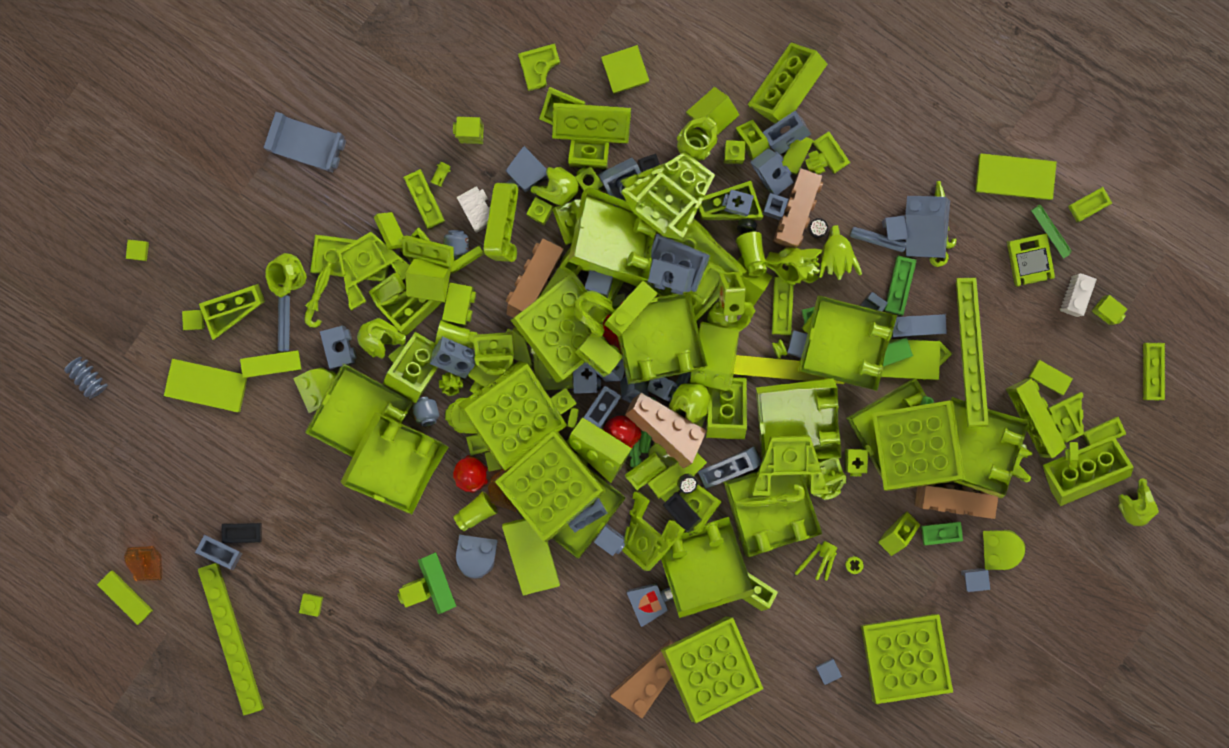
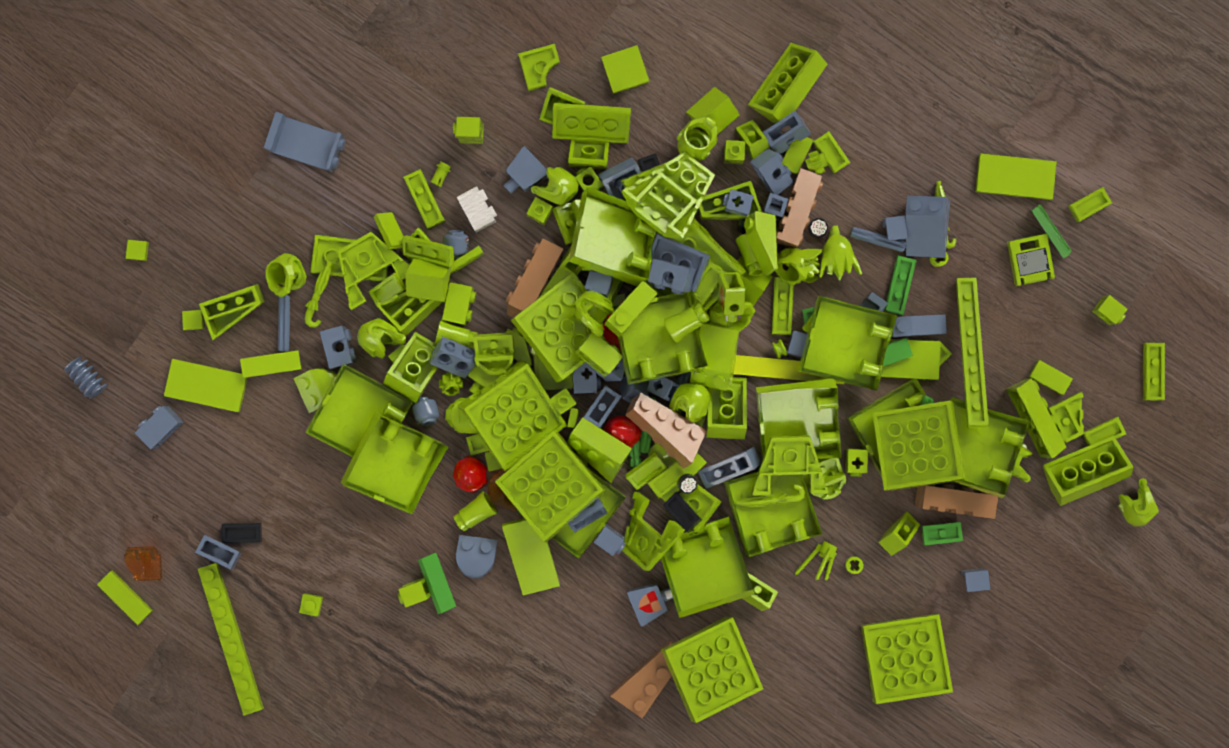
lime beam [484,183,518,262] -> none
sand blue tile [816,658,842,685] -> none
lime slope [983,530,1025,570] -> none
white brick [1060,274,1097,317] -> none
lime plate [1065,442,1079,468] -> none
none -> sand blue brick [135,406,184,449]
none -> lime plant [664,304,710,343]
none -> lime slope [744,211,778,276]

